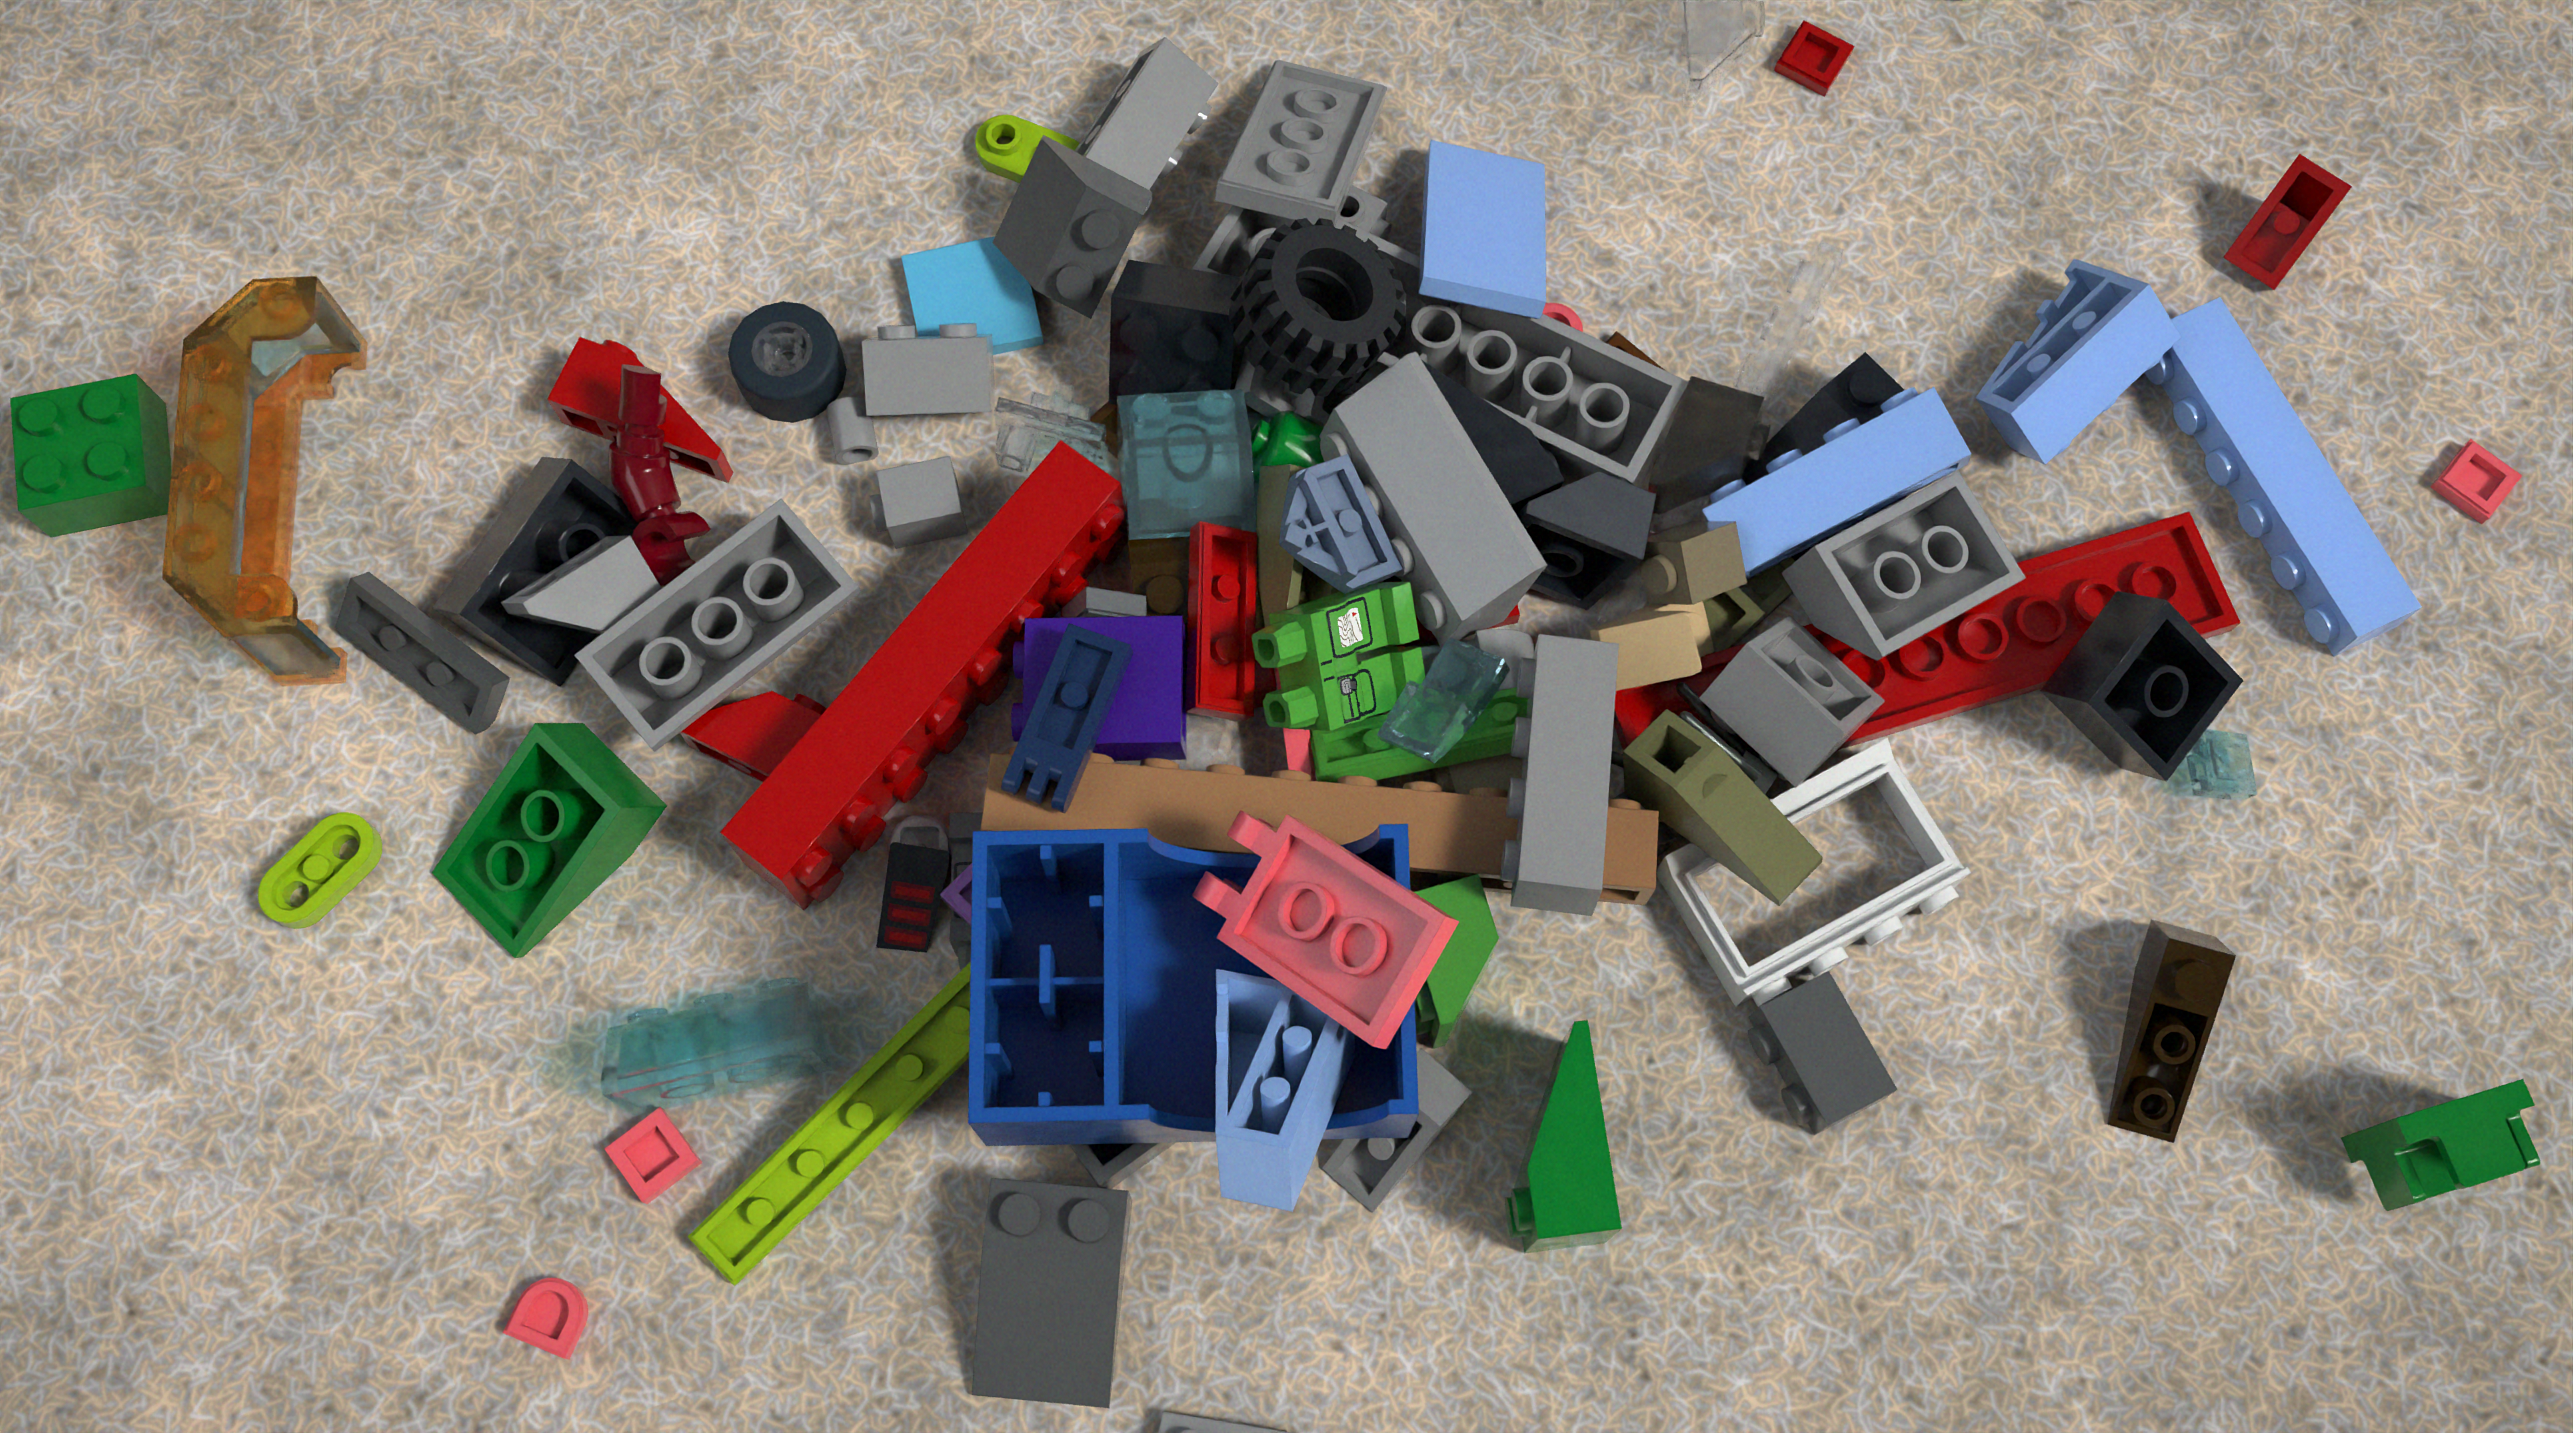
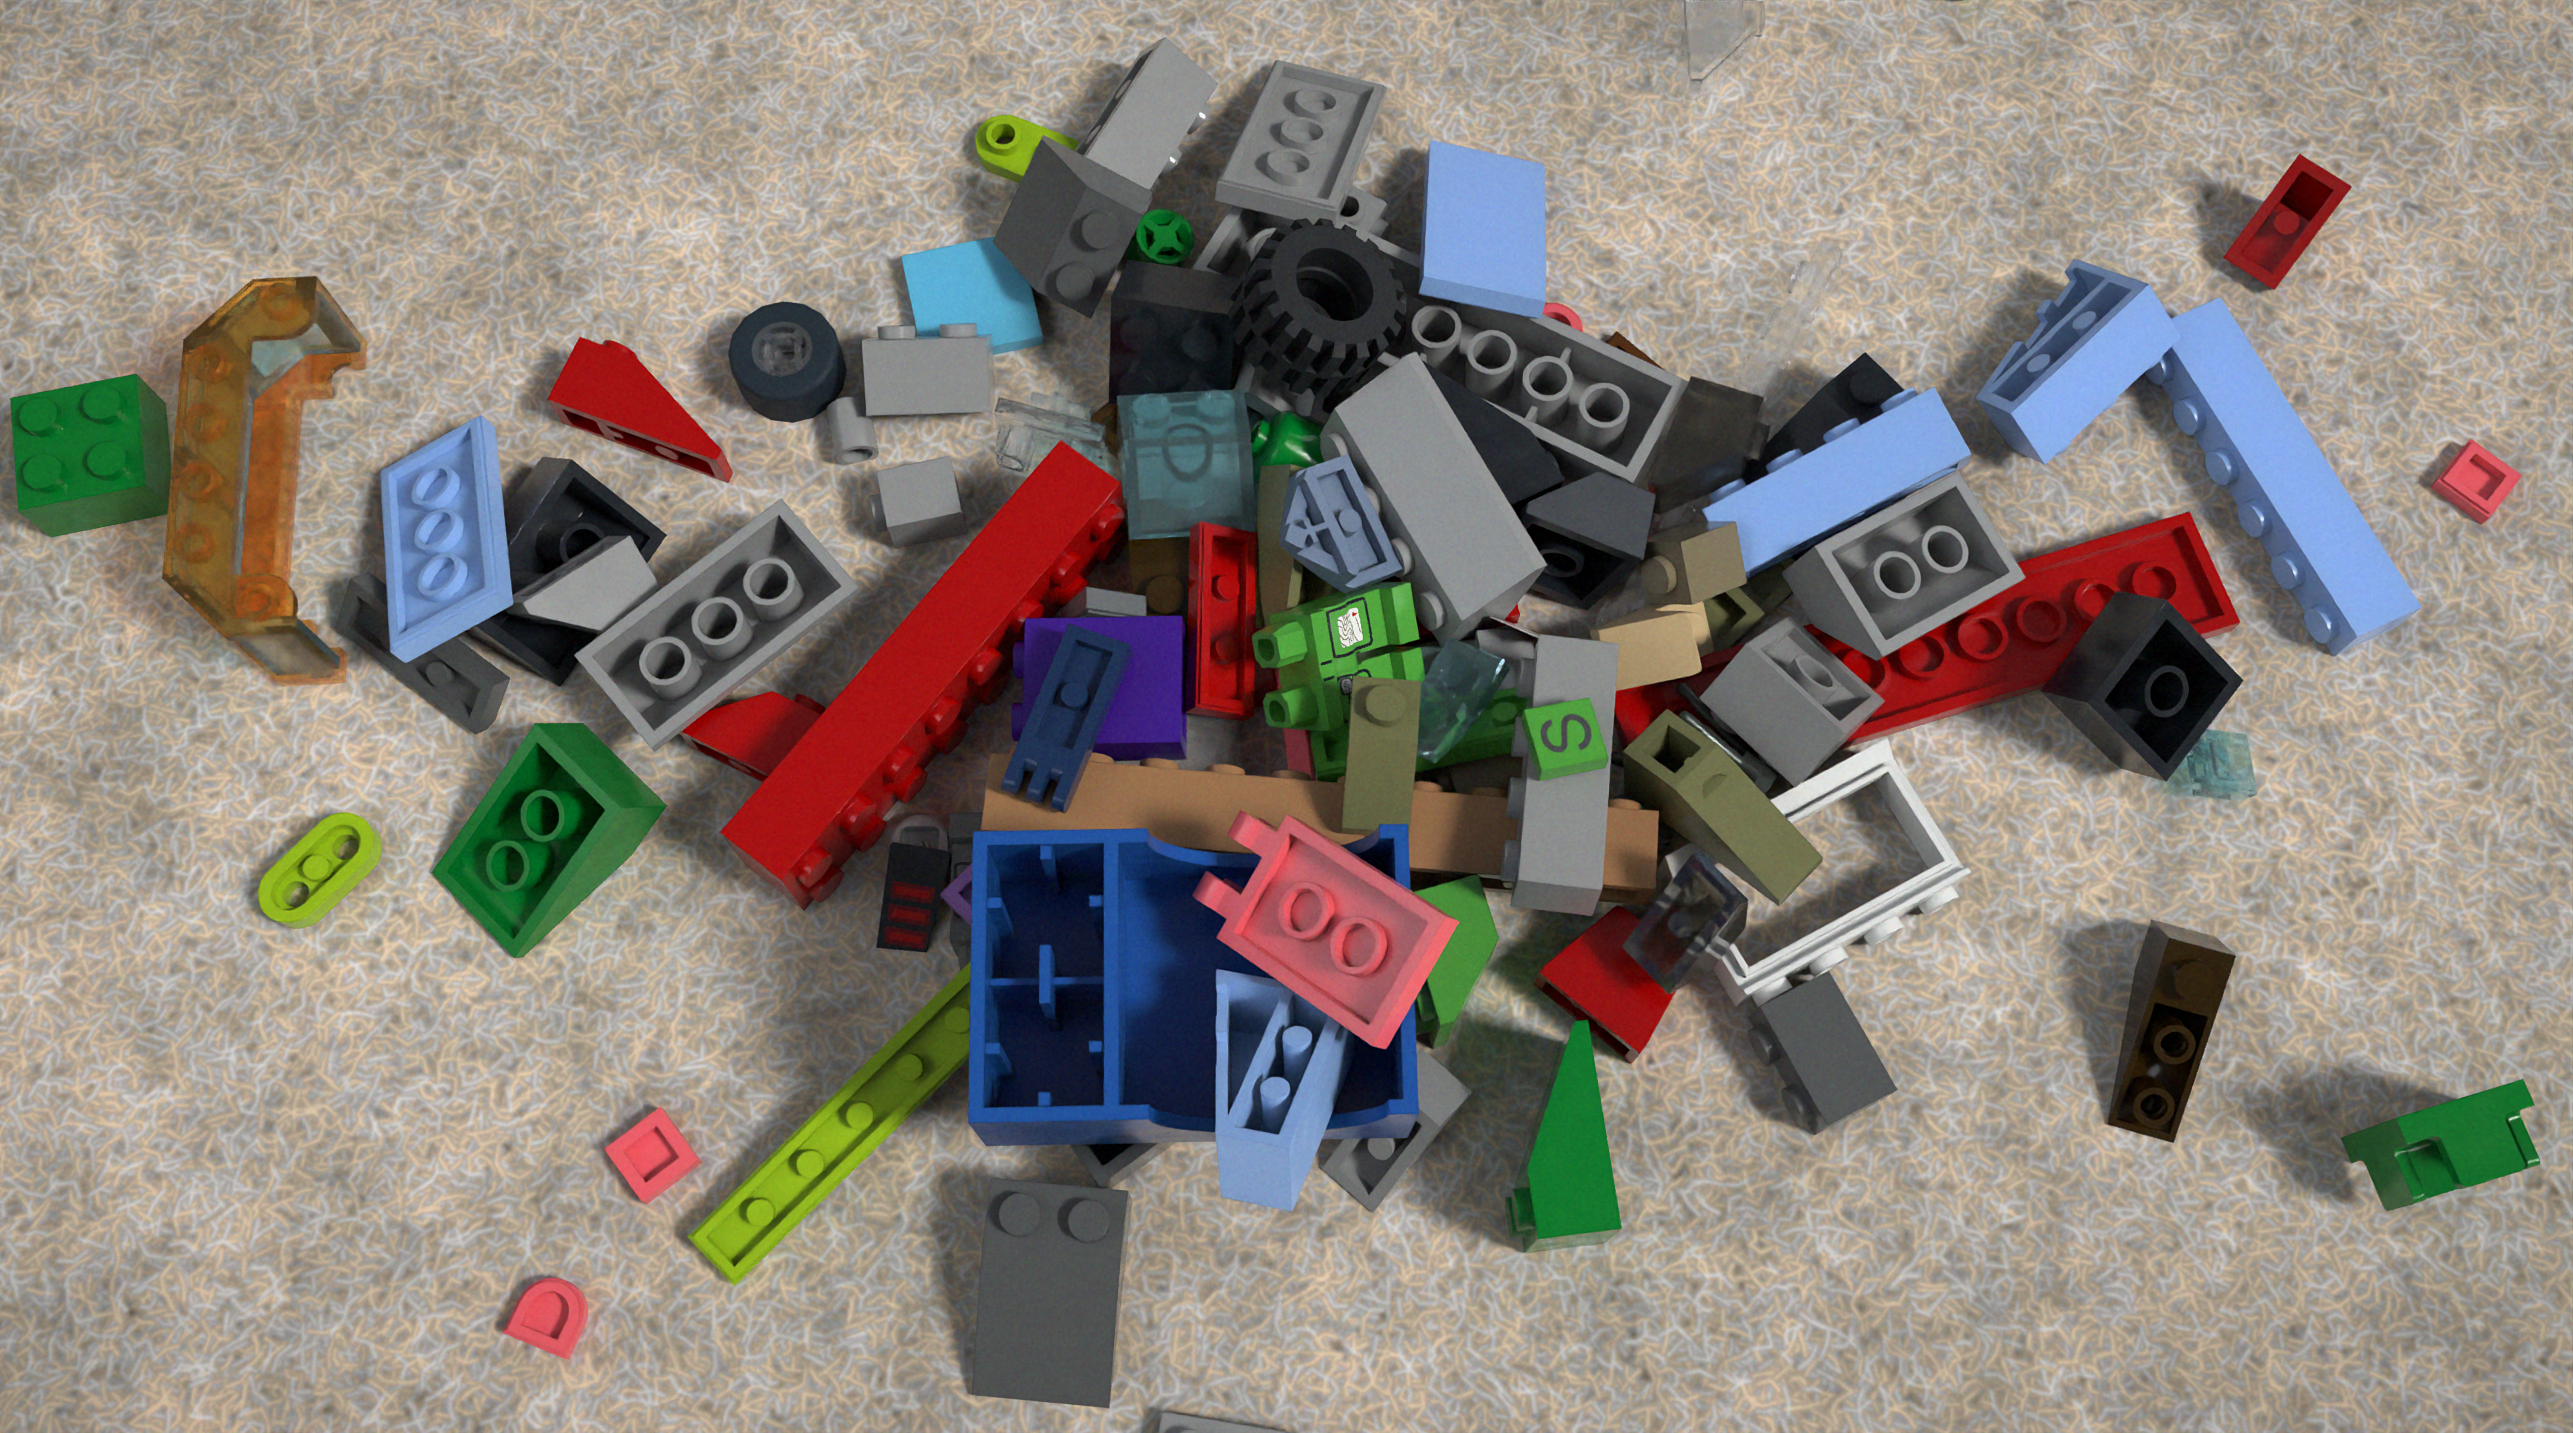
clear light blue slope [600,978,832,1116] -> none
dark red piece [608,364,711,586] -> none
red tile [1774,20,1855,97] -> none
none -> light blue tile [380,415,513,664]
none -> green wheel [1126,209,1194,268]
none -> olive slope [1341,676,1421,837]
none -> white sticker [1489,616,1539,638]
none -> bright green tile [1521,697,1609,781]
none -> red torso [1533,898,1691,1064]
none -> clear smoke slope [1622,851,1748,994]

